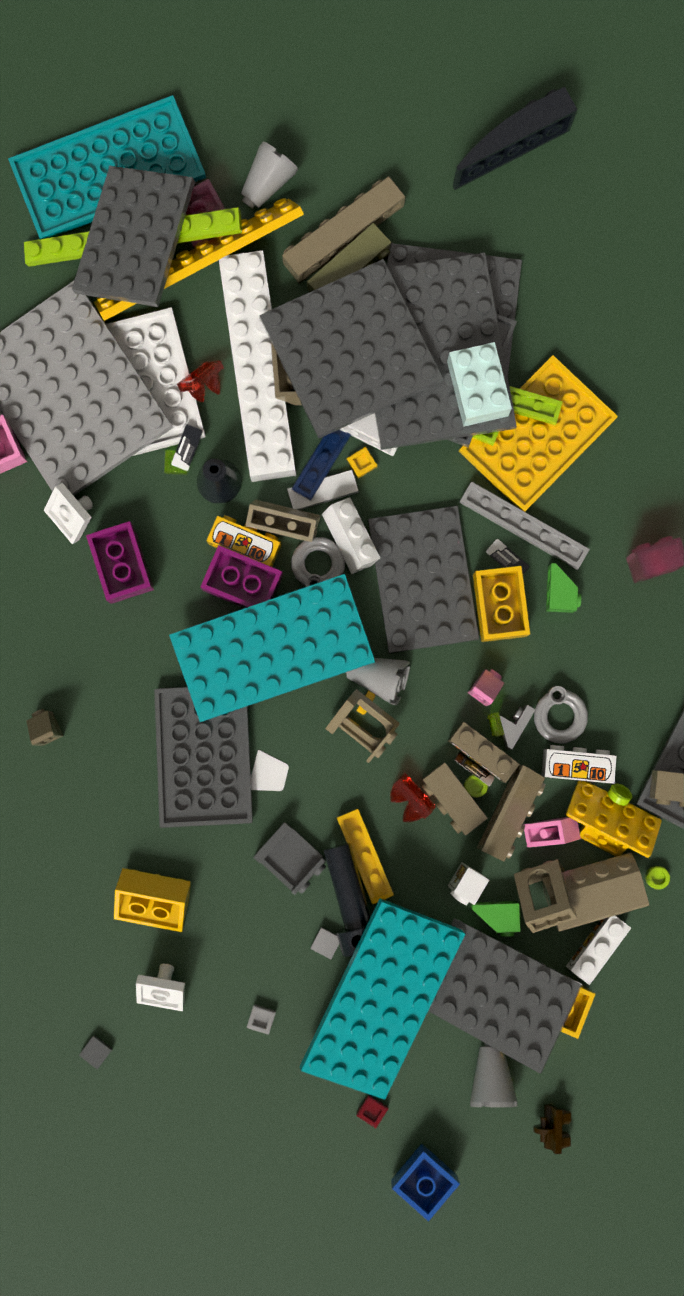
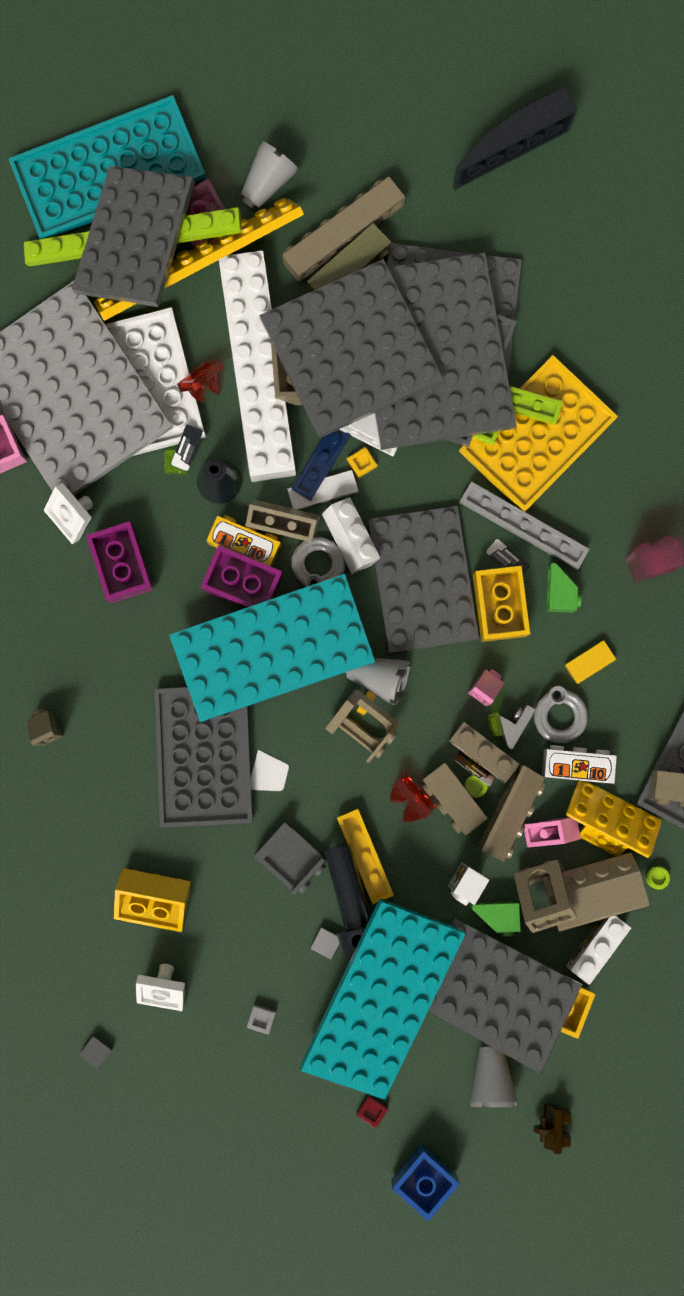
light aqua brick [447,342,512,426] -> none
lime tile [608,784,632,806] -> none
none -> yellow tile [565,640,616,684]

